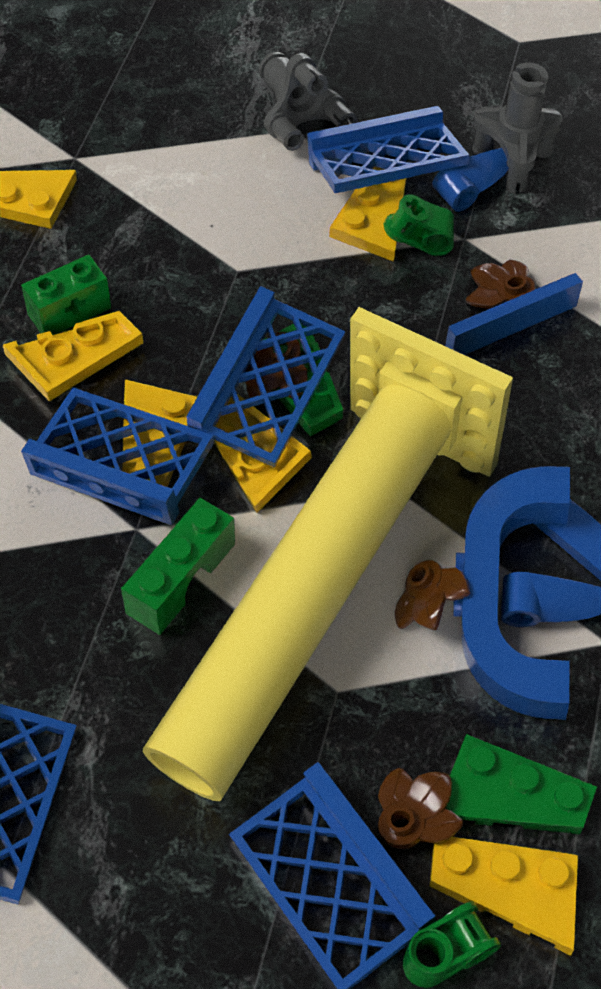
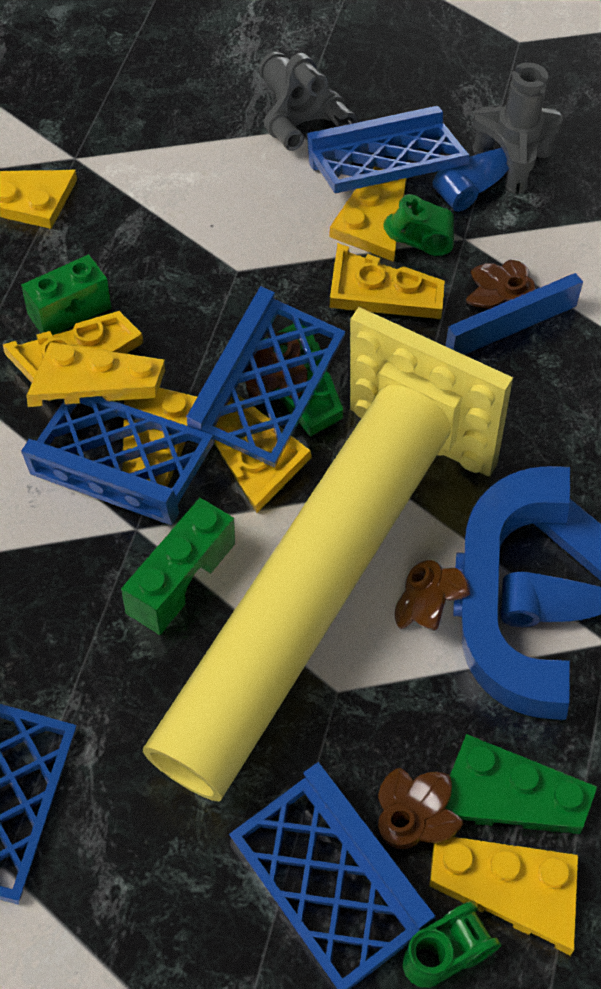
none -> yellow wing [26,342,165,407]
none -> yellow wing [329,243,445,319]

